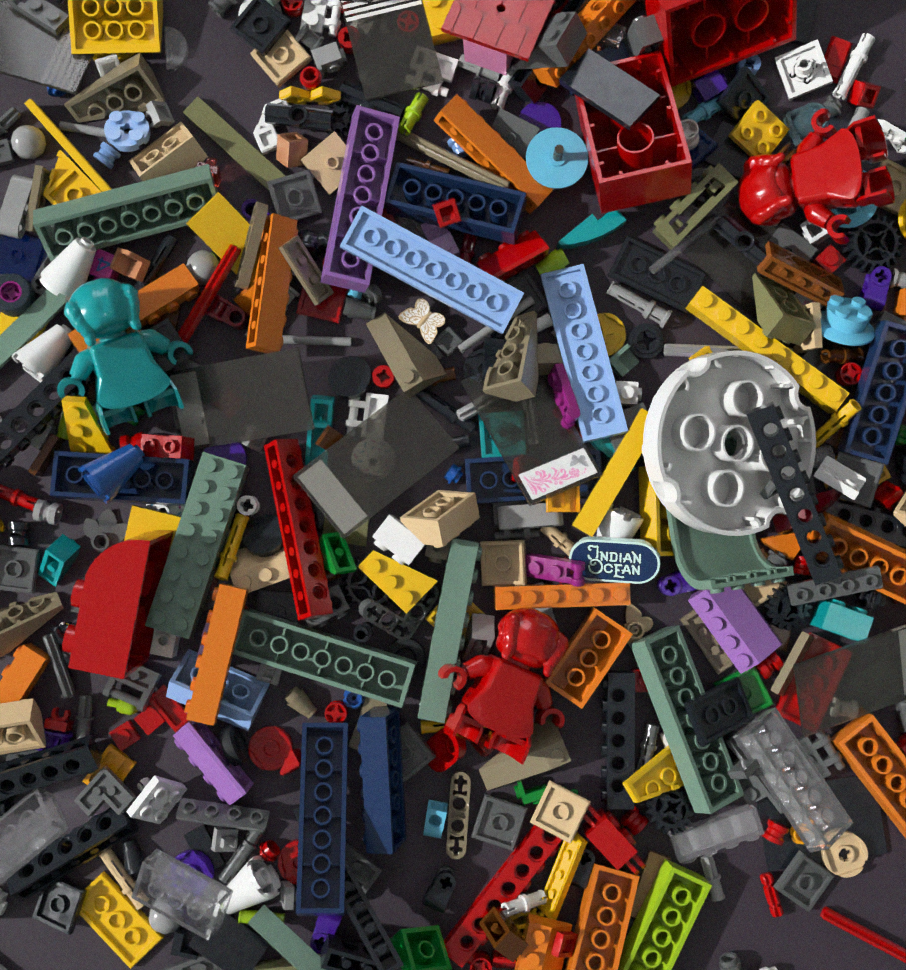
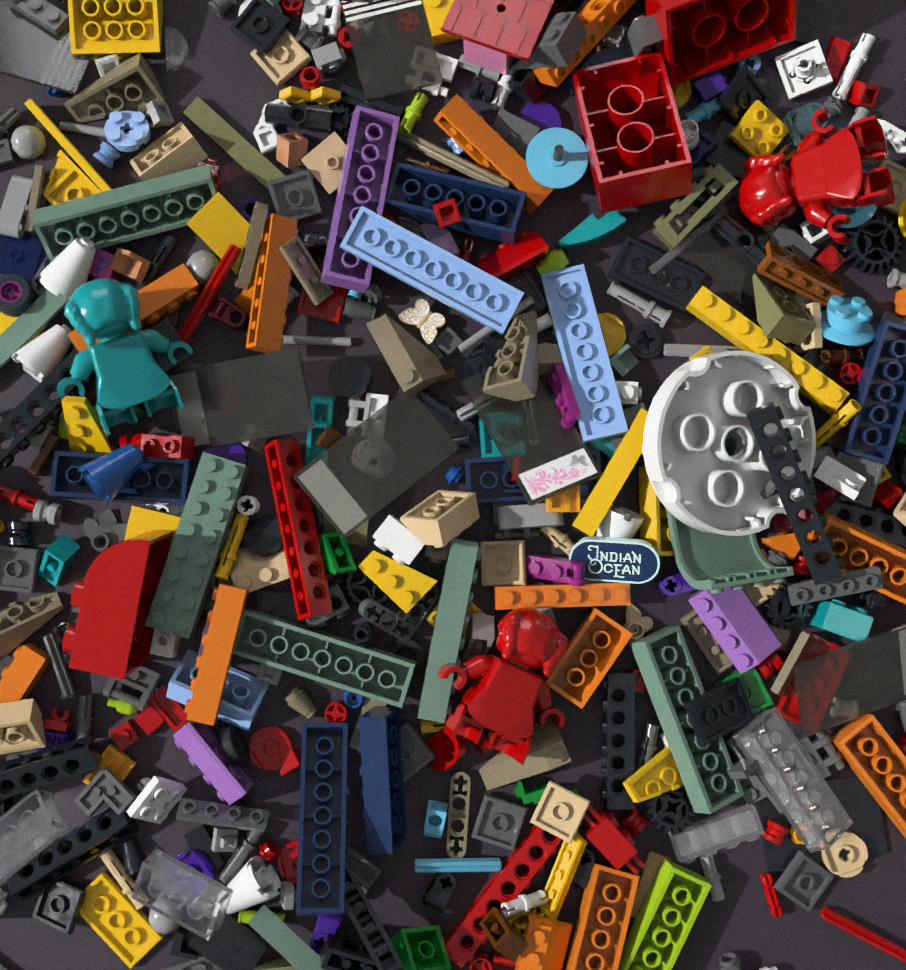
red wheel [372,365,395,389] -> none
red plate [551,931,578,958] -> none
tile [559,49,660,131] -> none
dark purple piece [859,266,892,312] -> none
none -> medium azure axle [414,858,502,873]

